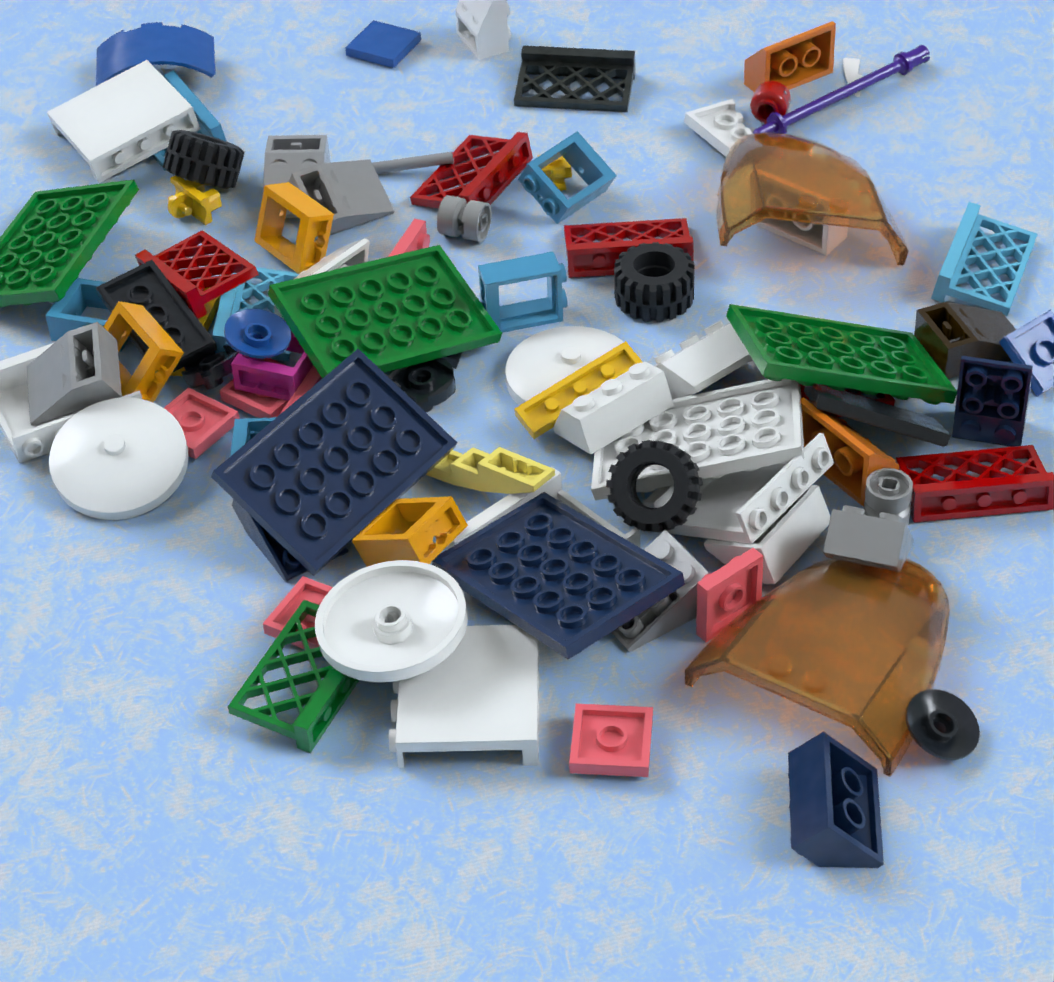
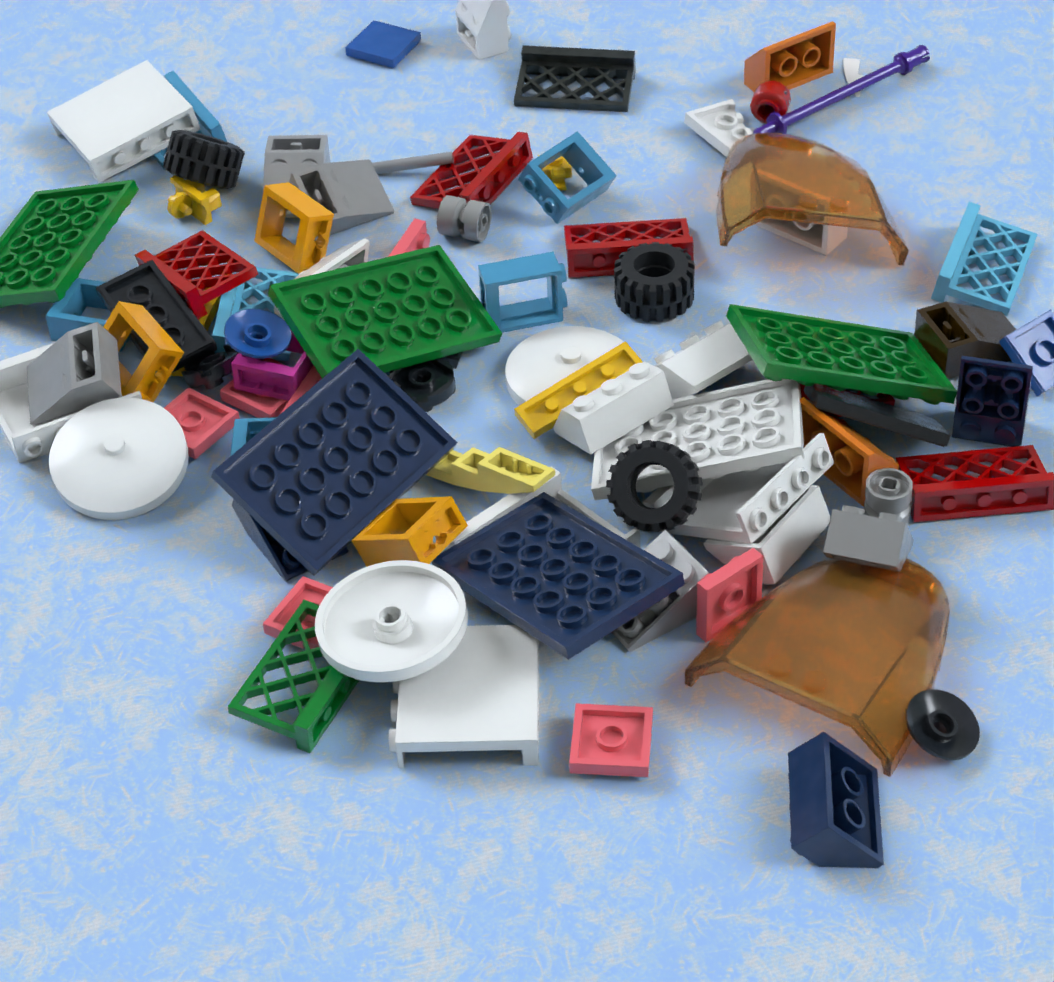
blue panel [96,22,216,86] -> none

